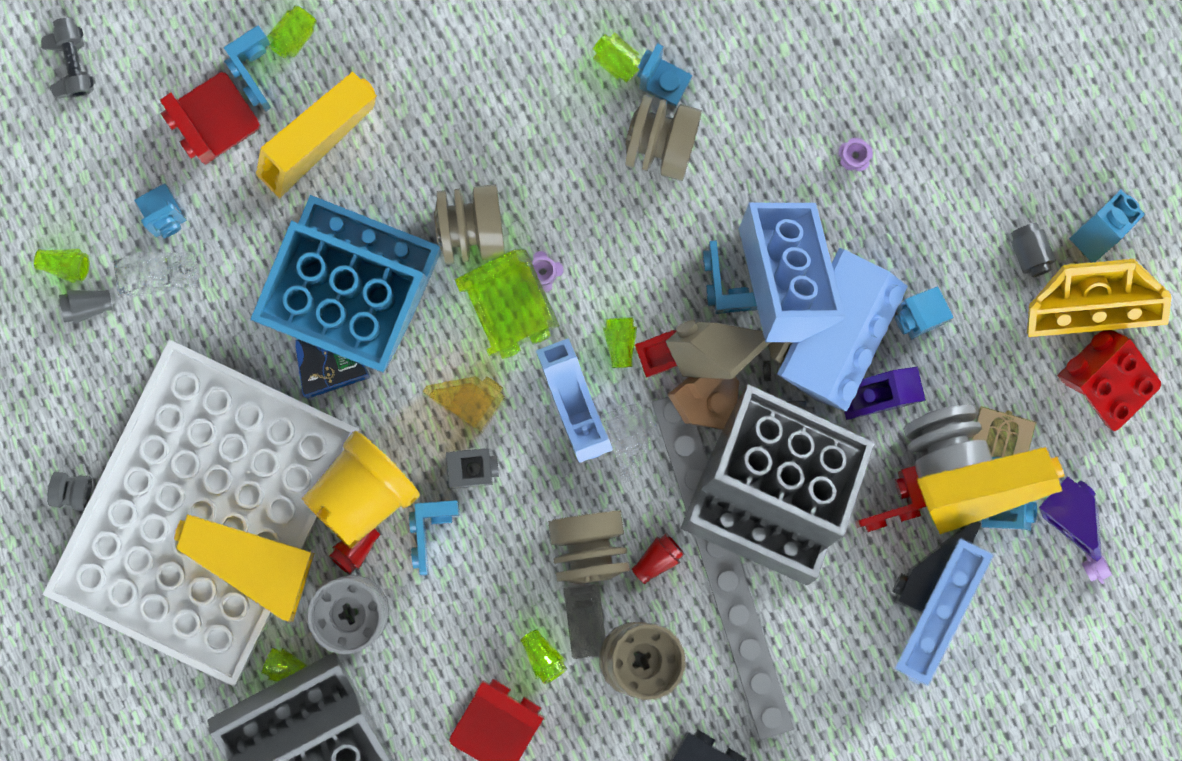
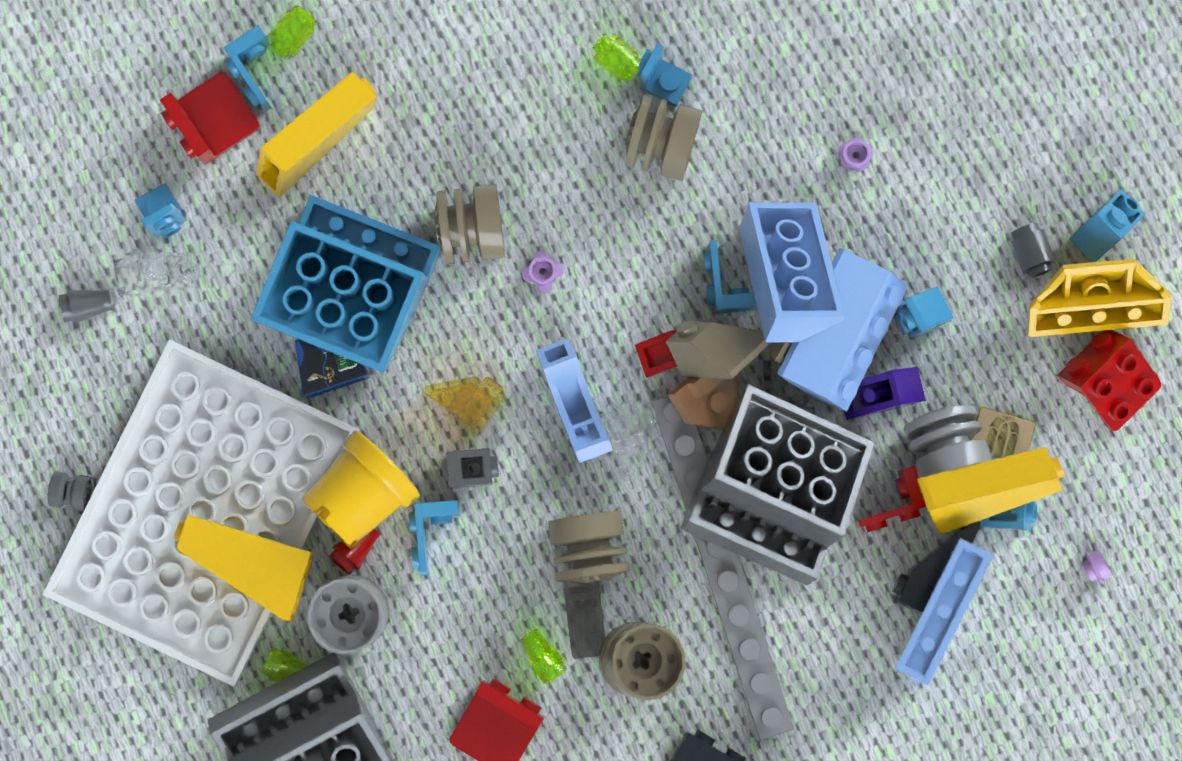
clear neon green cone [34,249,90,283] -> none
dark grey piece [41,17,94,99] -> none
clear neon green panel [454,249,560,359] -> none
clear neon green cone [603,317,637,368] -> none
red cone [631,533,685,584] -> none
dark purple slope [1039,476,1102,562] -> none

